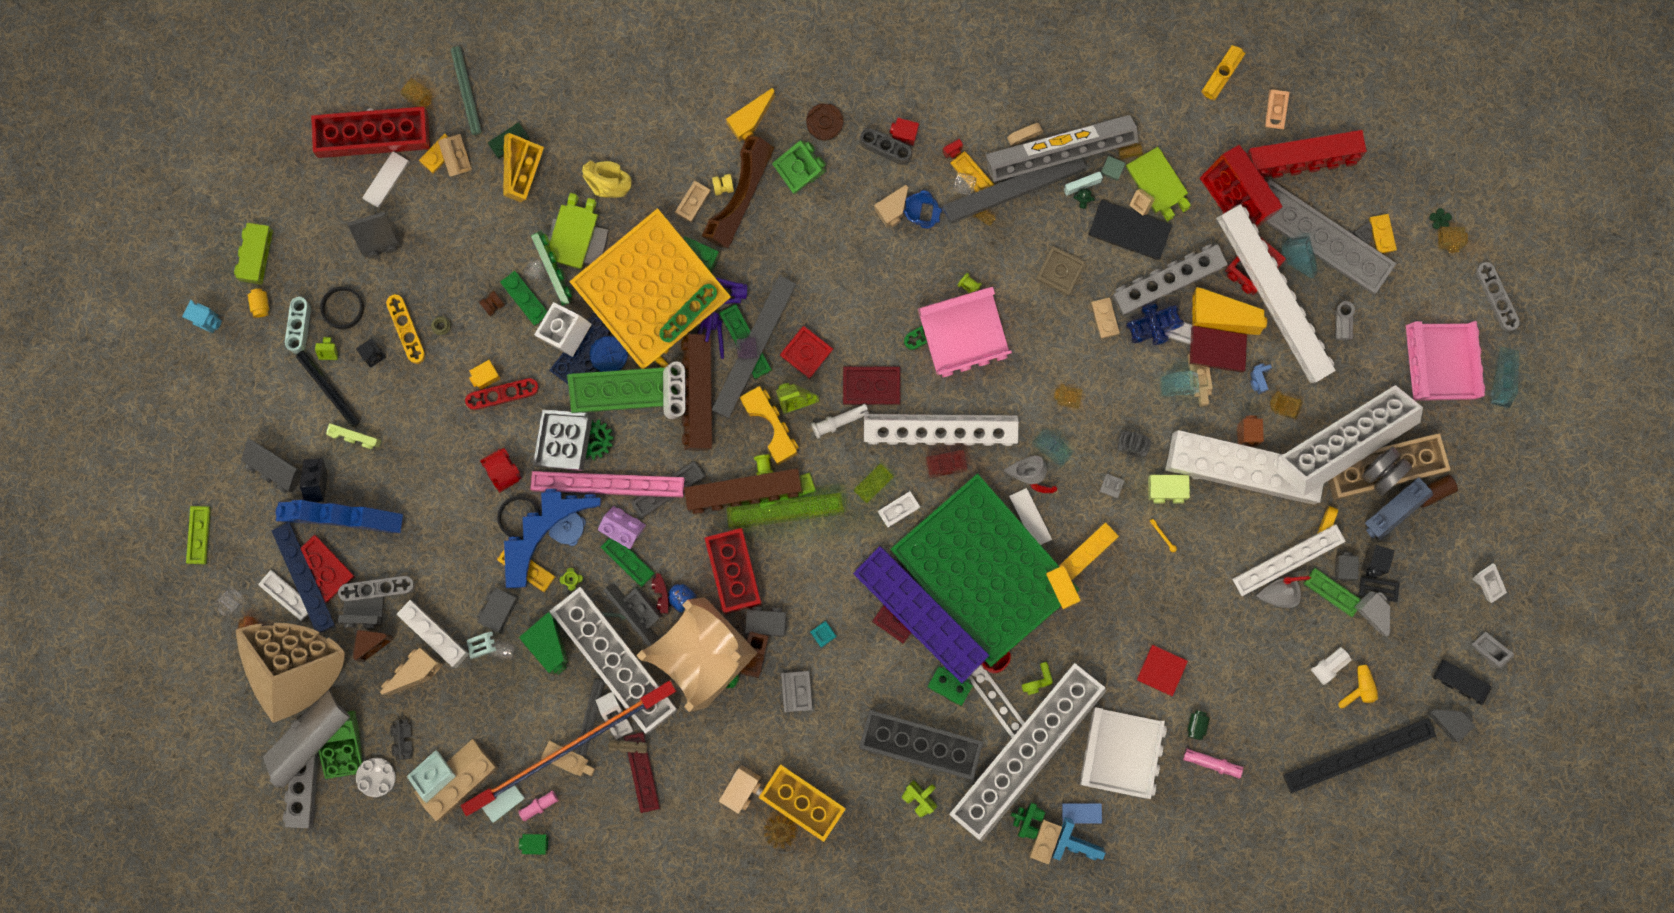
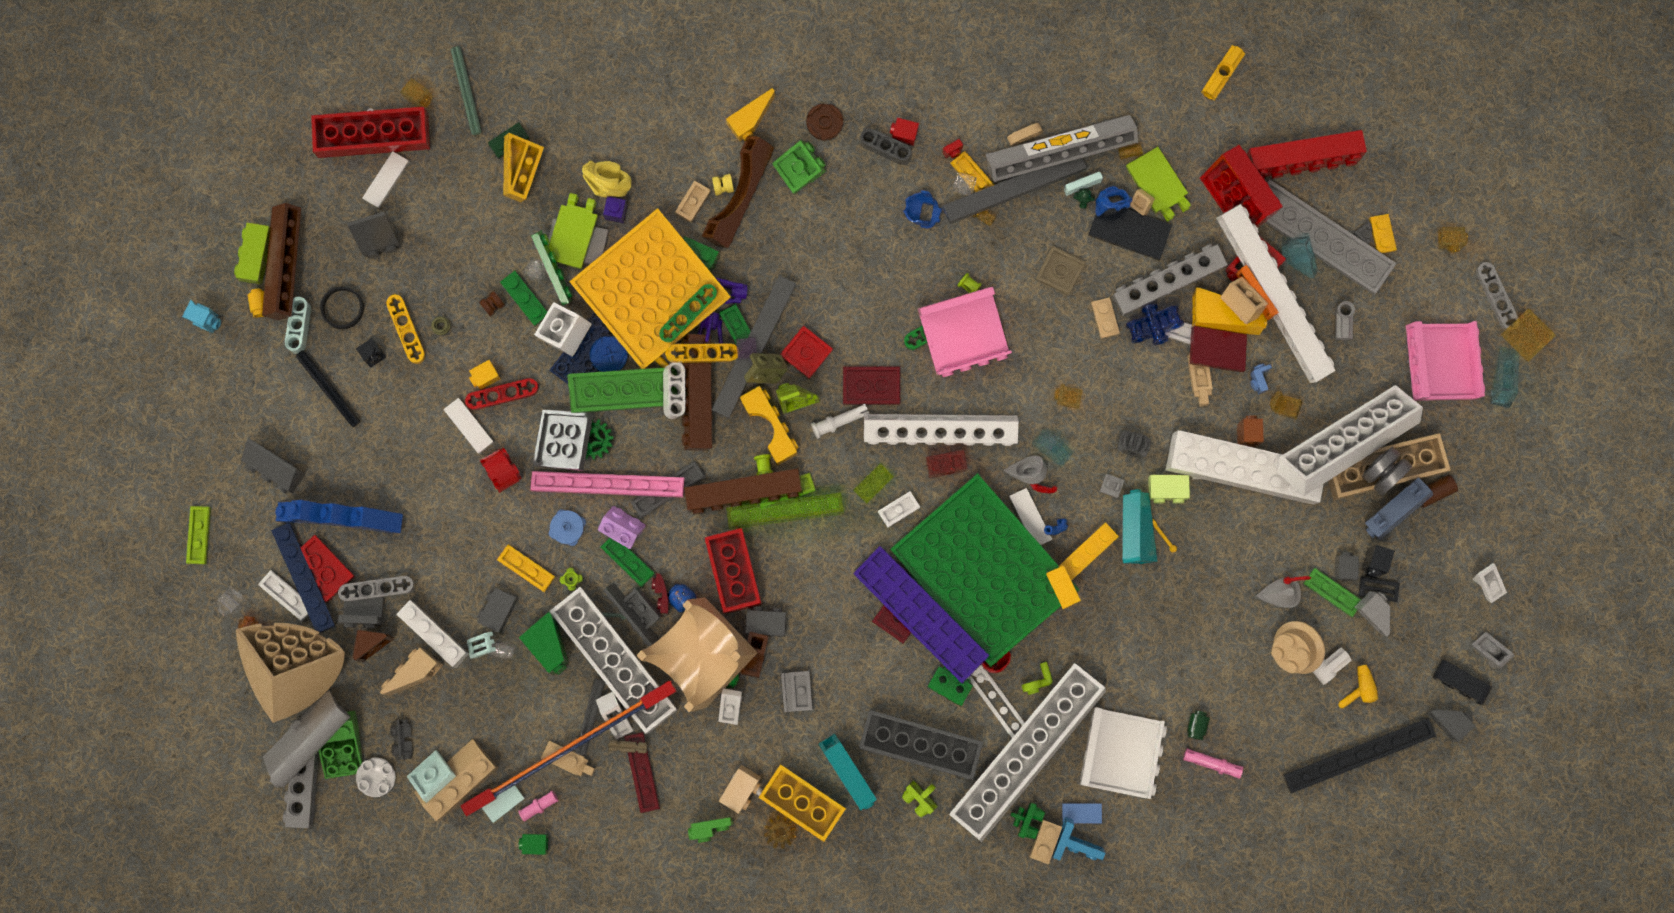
black brick [300,458,328,502] -> none
lime tile [315,337,338,360] -> none
yellowish green hinge [326,423,381,450] -> none
yellow plate [419,133,448,174] -> none
tan slope [438,134,472,176] -> none
black tyre [497,496,541,539] -> none
blue arch [504,489,601,588] -> none
teal tile [810,621,837,648] -> none
tan slope [874,185,908,228] -> none
sand green tile [1101,156,1125,181] -> none
red tile [1136,645,1188,697] -> none
clear light blue slope [1160,371,1199,397] -> none
white tile [1232,524,1346,596] -> none
light nougat slope [1265,90,1290,129] -> none
yellow beam [1317,506,1338,534] -> none
dark green plant [1429,208,1452,229] -> none
none -> reddish brown brick [262,203,301,320]
none -> white tile [443,398,494,454]
none -> dark purple brick [603,196,628,223]
none -> yellow beam [665,344,739,363]
none -> bright green plate [688,817,733,843]
none -> white slope [718,688,743,725]
none -> olive bracket [744,353,788,384]
none -> teal slope [818,734,877,810]
none -> blue arm [1044,519,1068,536]
none -> blue helmet [1095,186,1133,216]
none -> teal slope [1122,489,1158,564]
none -> tan brick [1220,277,1268,324]
none -> orange tile [1236,265,1279,320]
none -> tan piece [1271,621,1325,674]
none -> clear yellow hinge [1501,308,1556,362]

